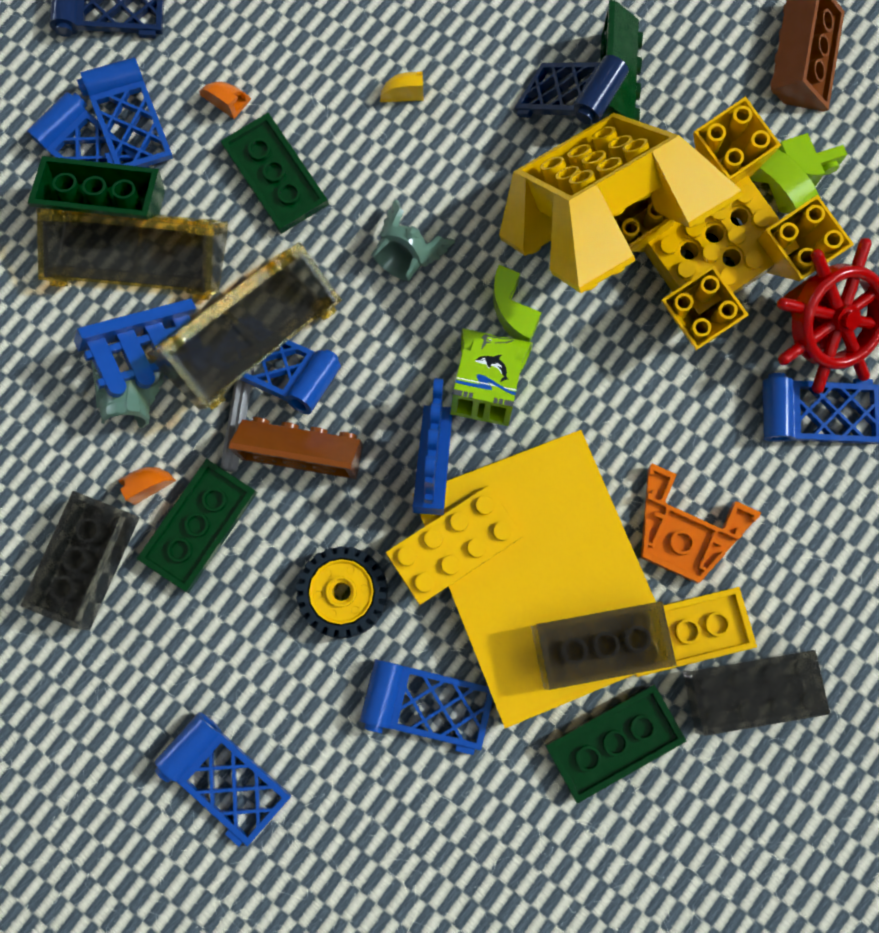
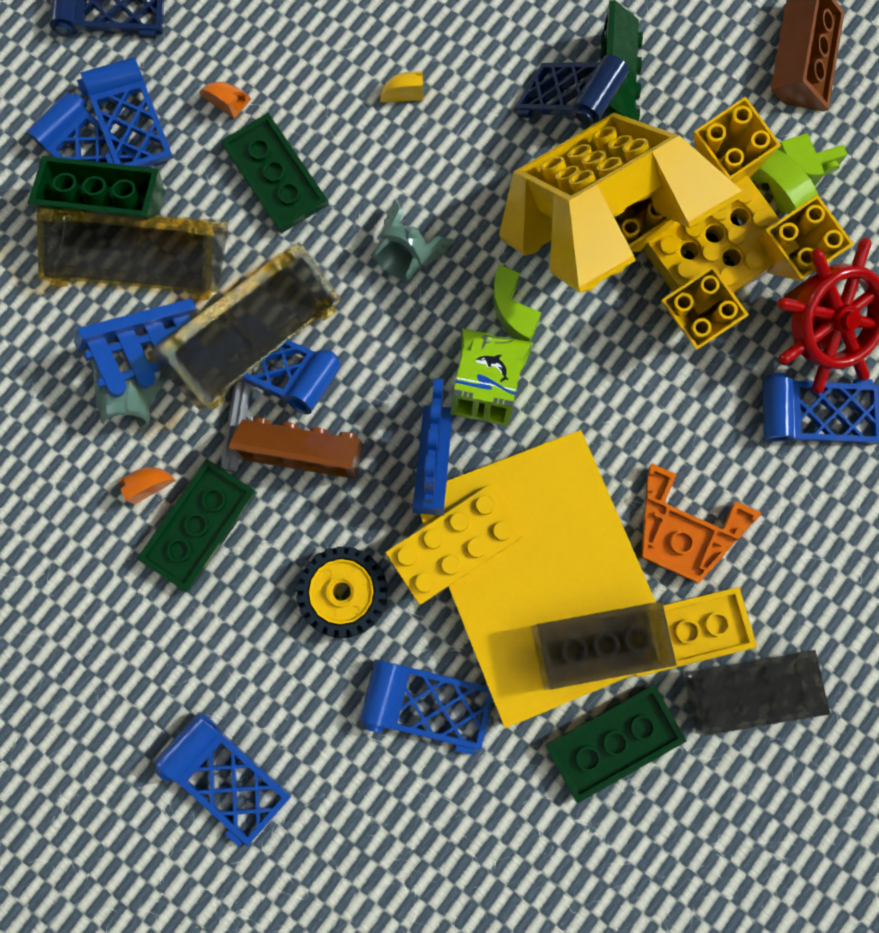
clear smoke brick [21,491,140,630] -> none

